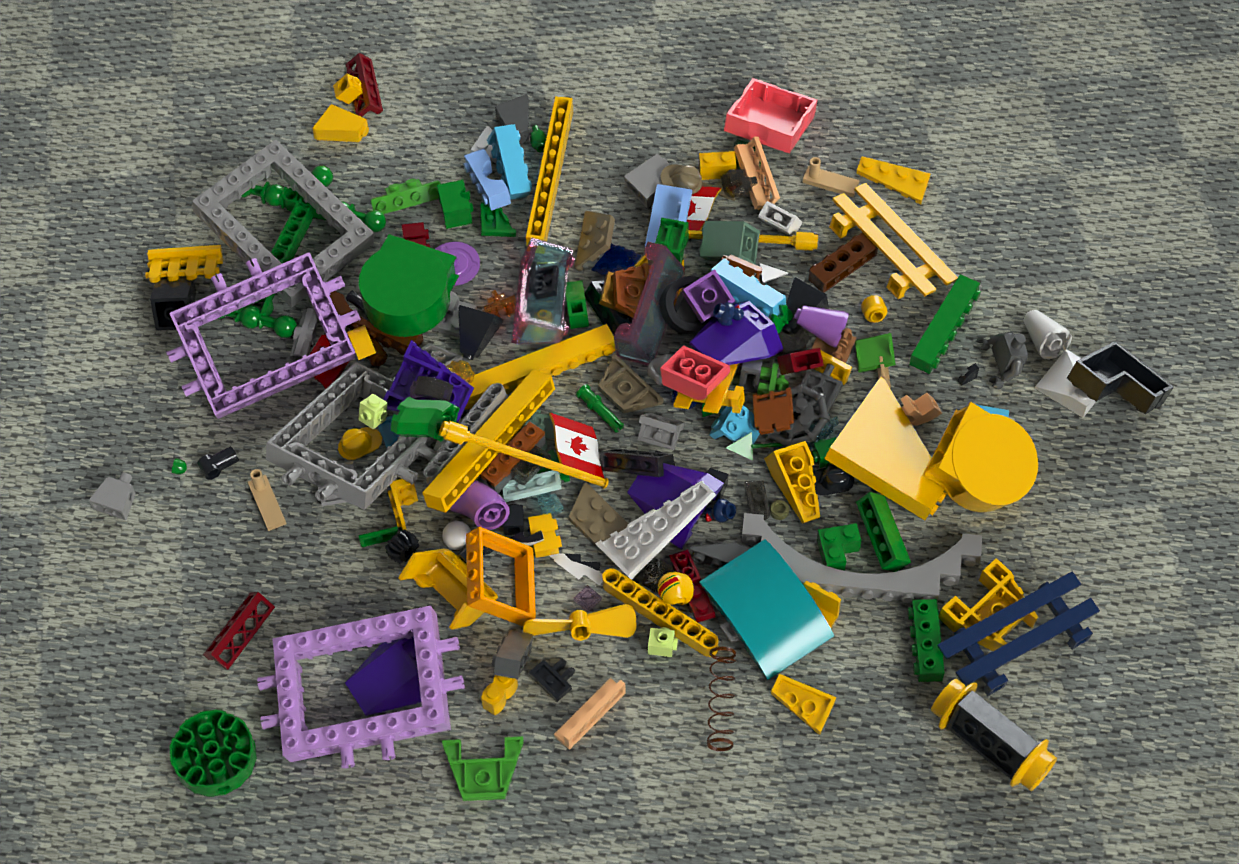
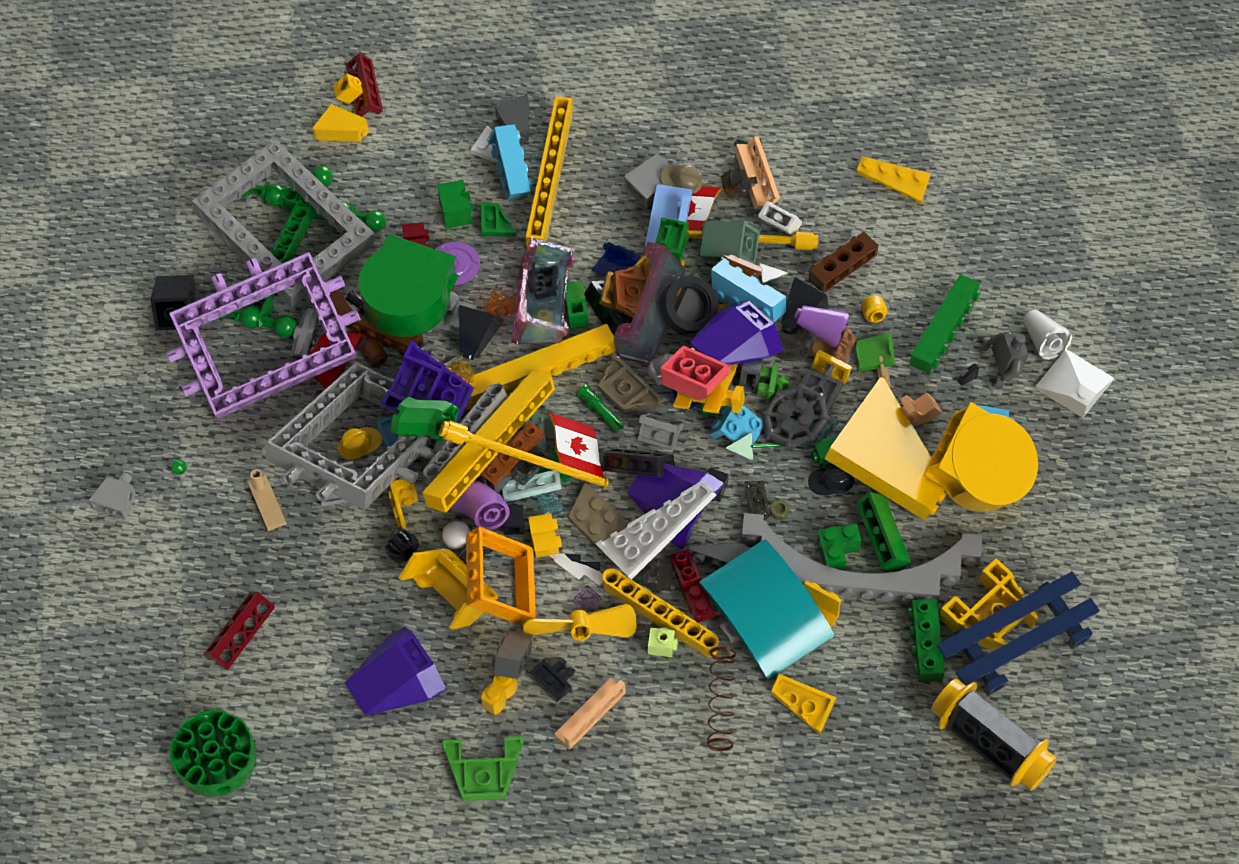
yellow fence [145,245,224,283] -> none
black piece [197,446,239,480] -> none
lavender brick [257,606,465,768] -> none
yellow brick [347,325,376,360] -> none
yellowish green brick [358,394,388,429] -> none
green slope [358,526,398,548] -> none
bright green bracket [371,179,440,214] -> none
clear smoke brick [410,376,454,402] -> none
light blue arch [463,149,511,211] -> none
black sticker [510,530,544,546] -> none
green plant [530,125,547,153] -> none
dark tan wing [575,211,615,271] -> none
yellow helmet [657,572,694,605] -> none
medium lavender brick [681,269,735,324] -> none
yellow brick [699,151,736,180] -> none
dark blue animal [703,498,736,523] -> none
dark blue animal [713,302,744,326] -> none
coral tile [724,78,818,154] -> none
dark orange plate [753,387,794,435] -> none
yellow wedge [764,441,820,524] -> none
green piece [771,305,793,333] -> none
dark red piece [777,348,824,375] -> none
tan piece [803,157,859,198] -> none
yellow fence [829,183,958,299] -> none
black piece [1067,341,1174,414] -> none

